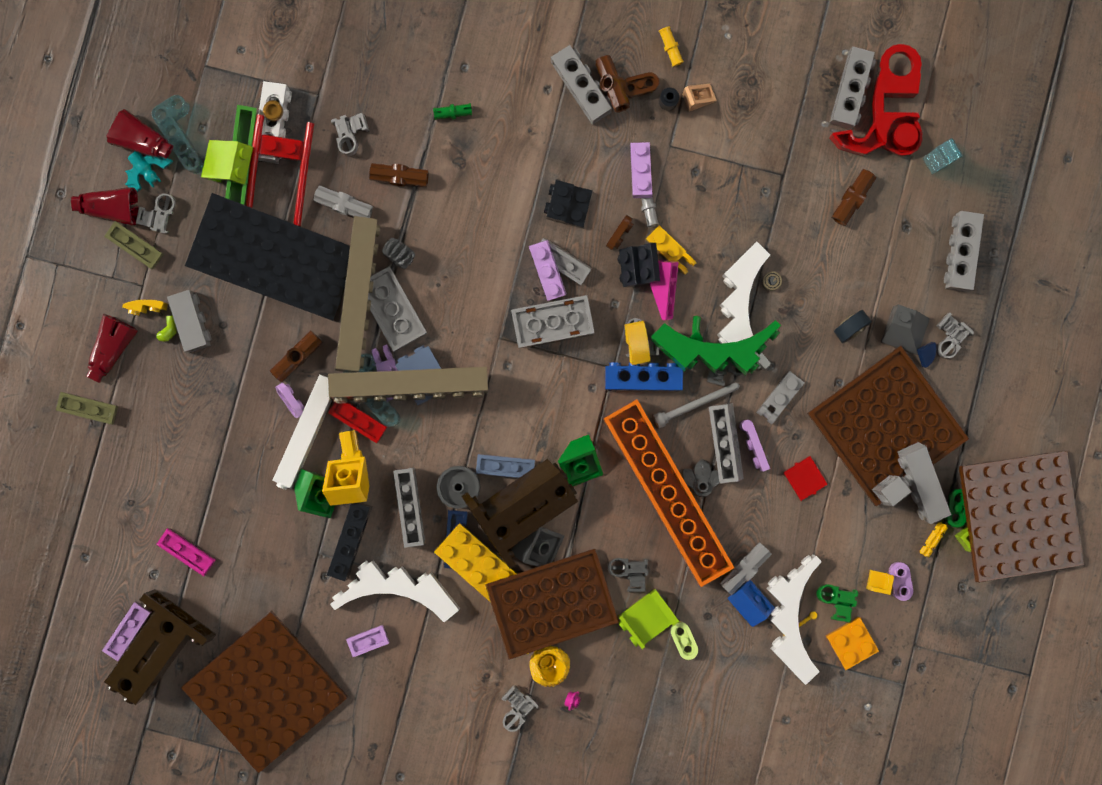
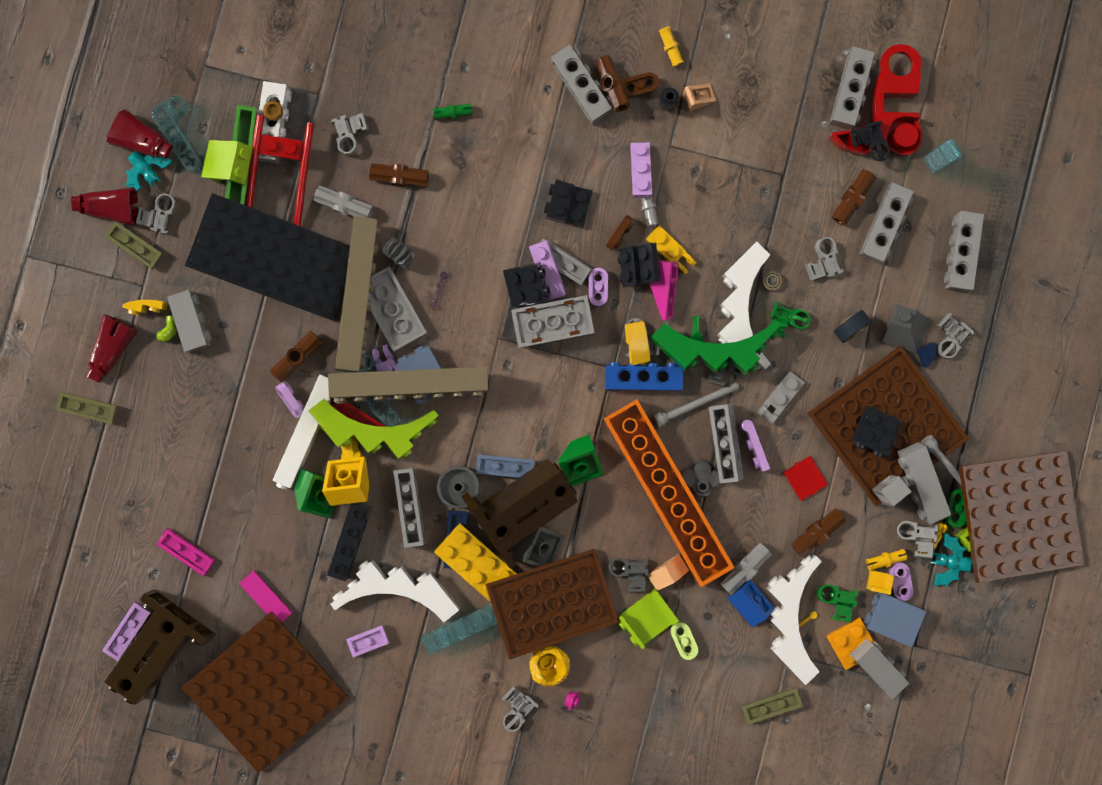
none -> dark pink tile [239,570,293,622]
none -> lime arch [308,398,439,459]
none -> clear light blue brick [421,602,497,655]
none -> hinge [430,272,448,310]
none -> black plate [503,262,551,308]
none -> lavender plate [589,268,608,307]
none -> light nougat slope [647,554,689,591]
none -> olive plate [741,687,803,725]
none -> green piece [770,302,811,339]
none -> reddish brown piece [790,508,846,557]
none -> light grey piece [804,237,844,281]
none -> light grey brick [849,639,909,700]
none -> black piece [850,121,890,162]
none -> black plate [850,405,903,458]
none -> light grey brick [859,182,914,264]
none -> sand blue panel [864,592,927,647]
none -> yellow pin [866,549,907,571]
none -> light grey piece [897,521,938,560]
none -> light grey piece [921,435,961,485]
none -> teal animal [930,533,972,587]

